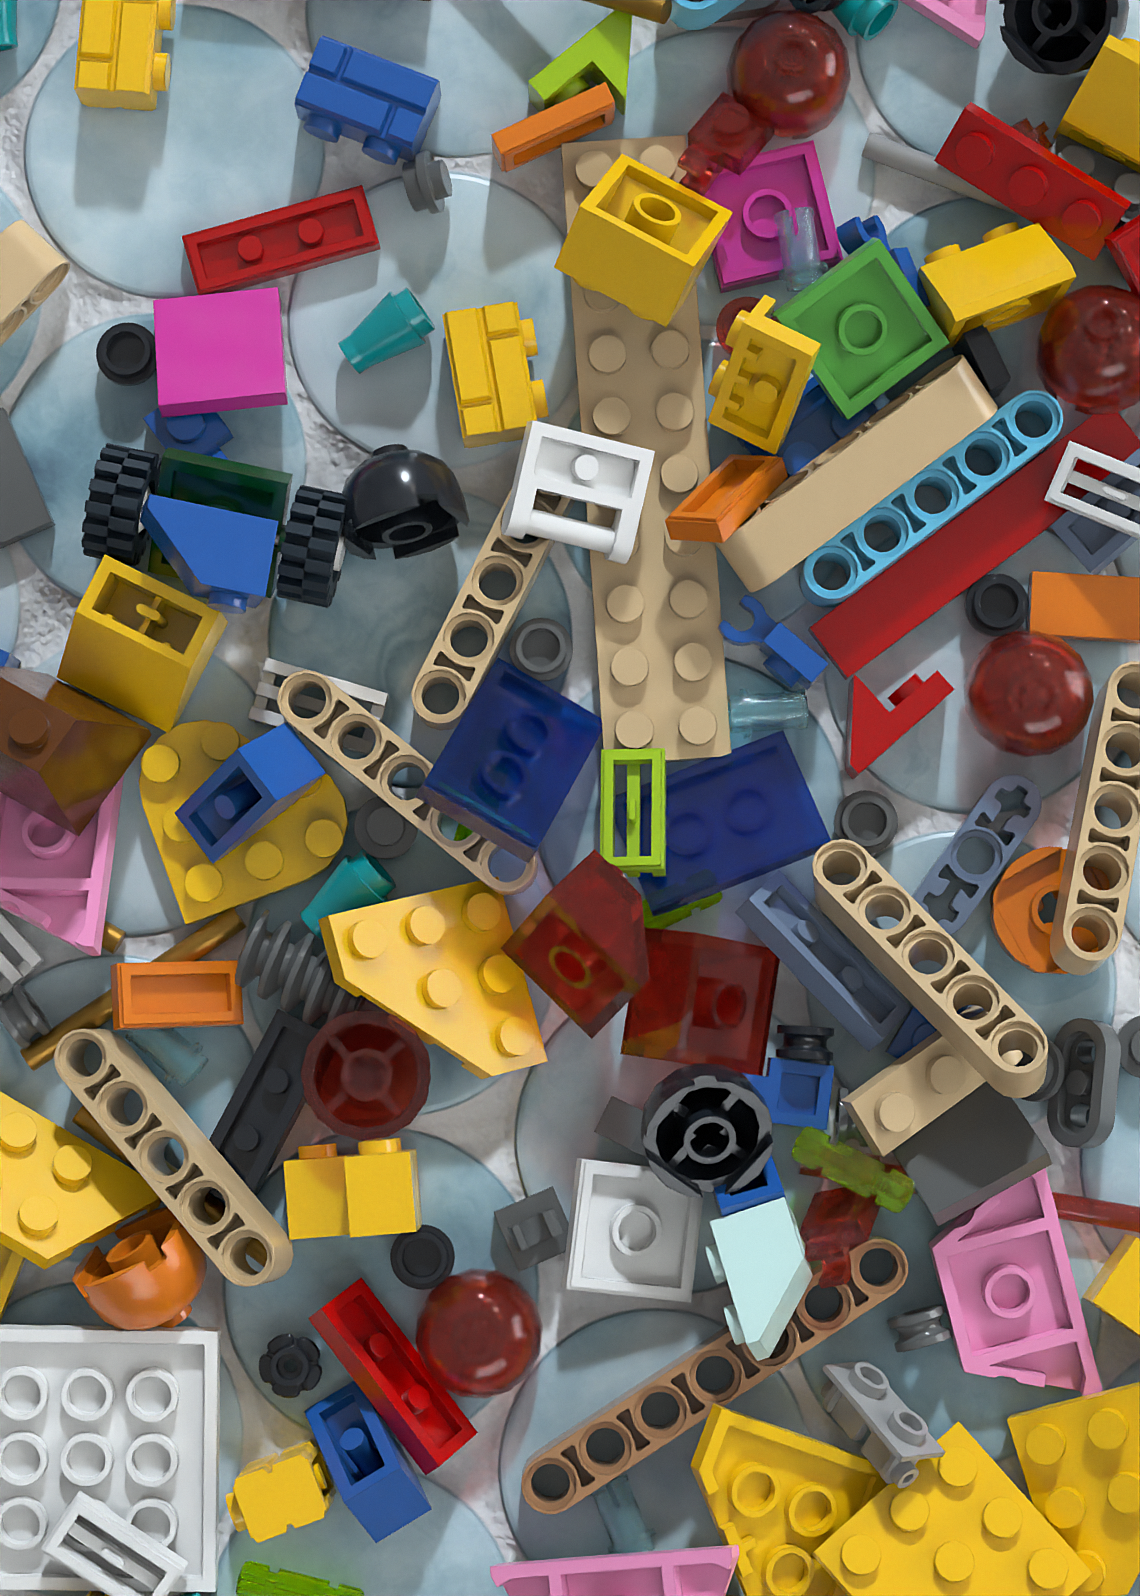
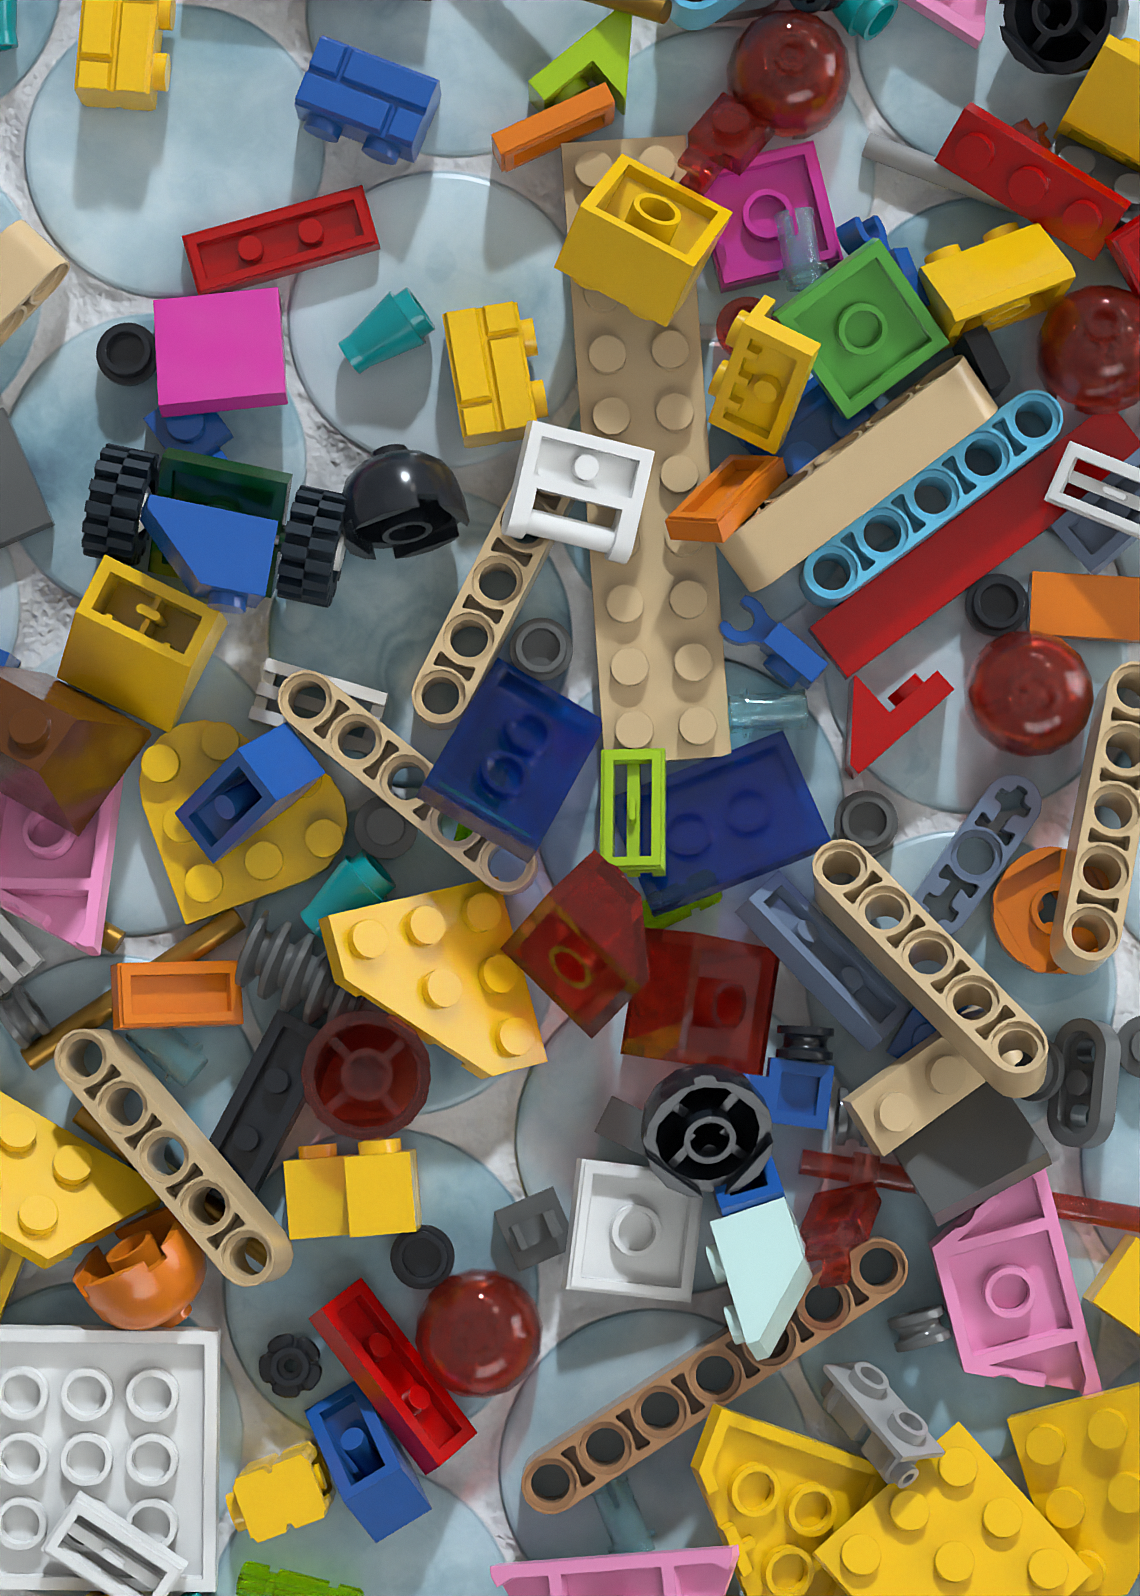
dark grey plate [402,150,452,214] -> none
clear neon green axle [791,1126,916,1213] -> none

